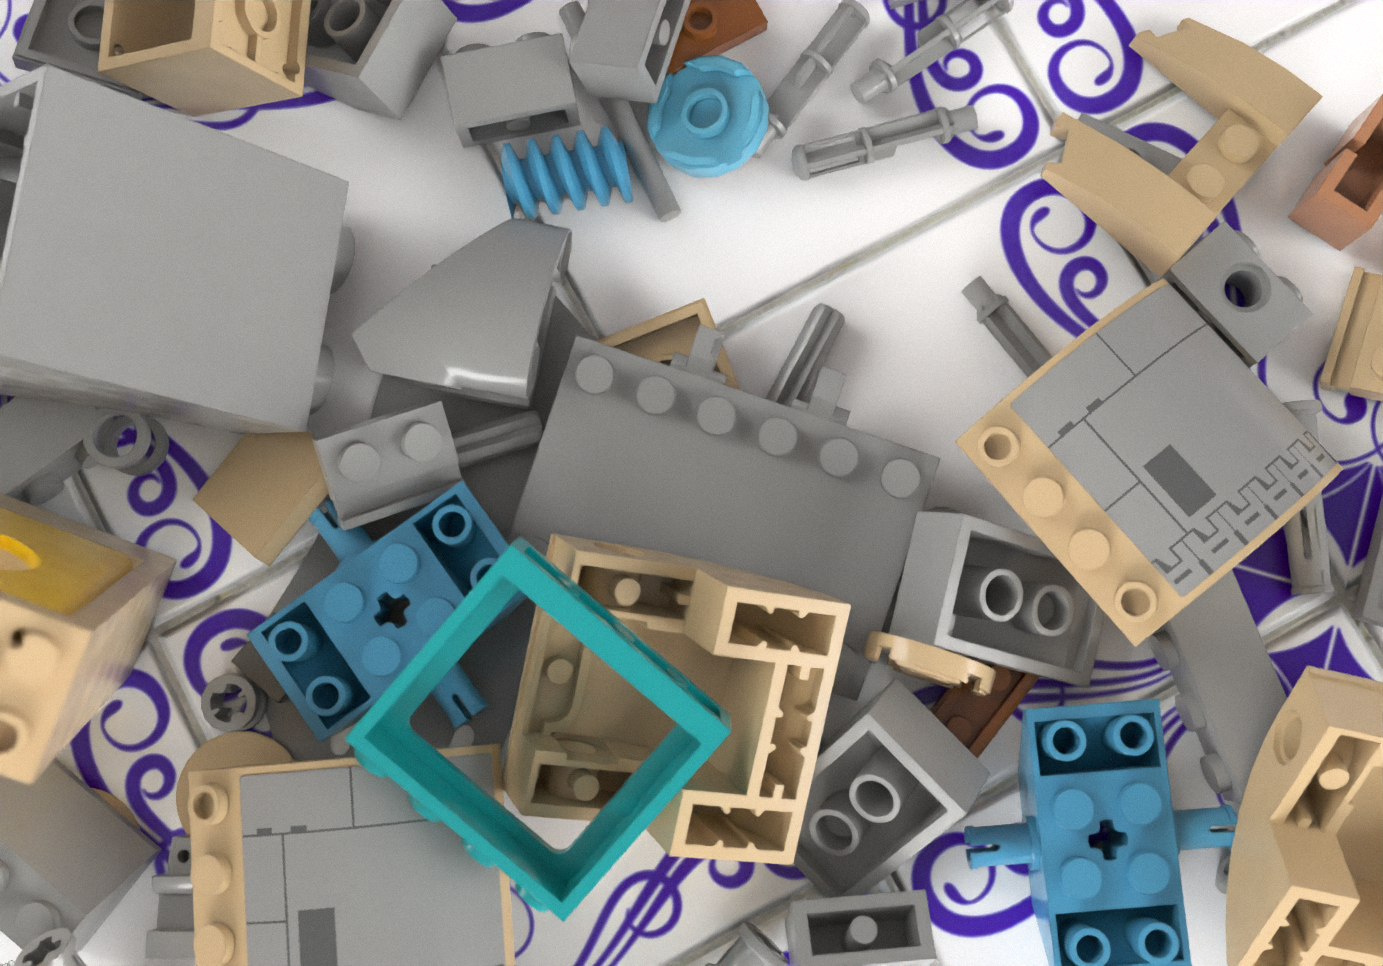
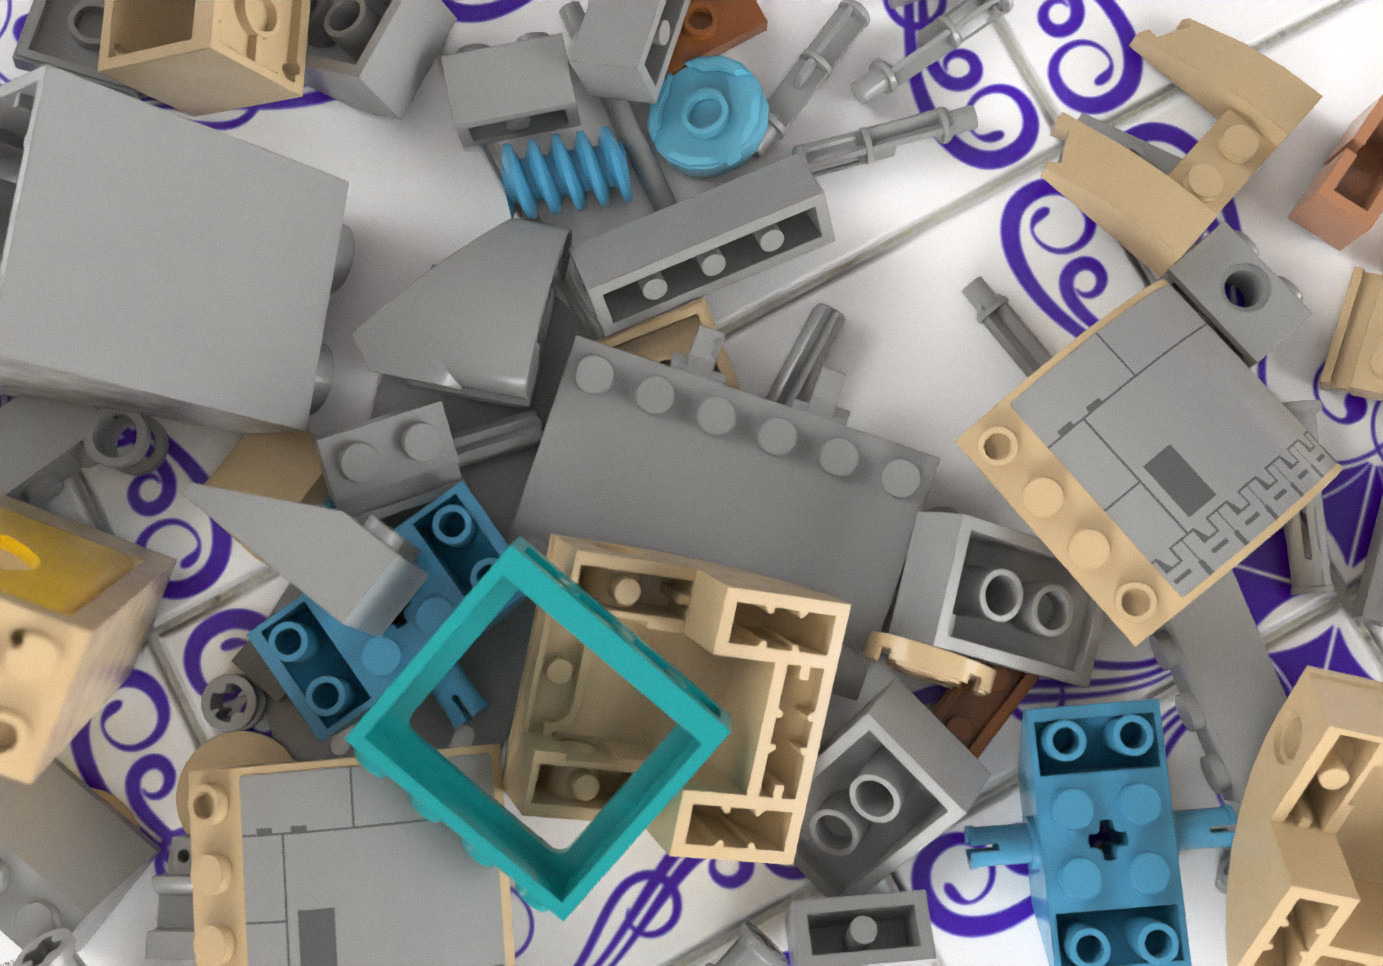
none -> light grey slope [181,482,430,638]
none -> light grey brick [568,153,836,337]

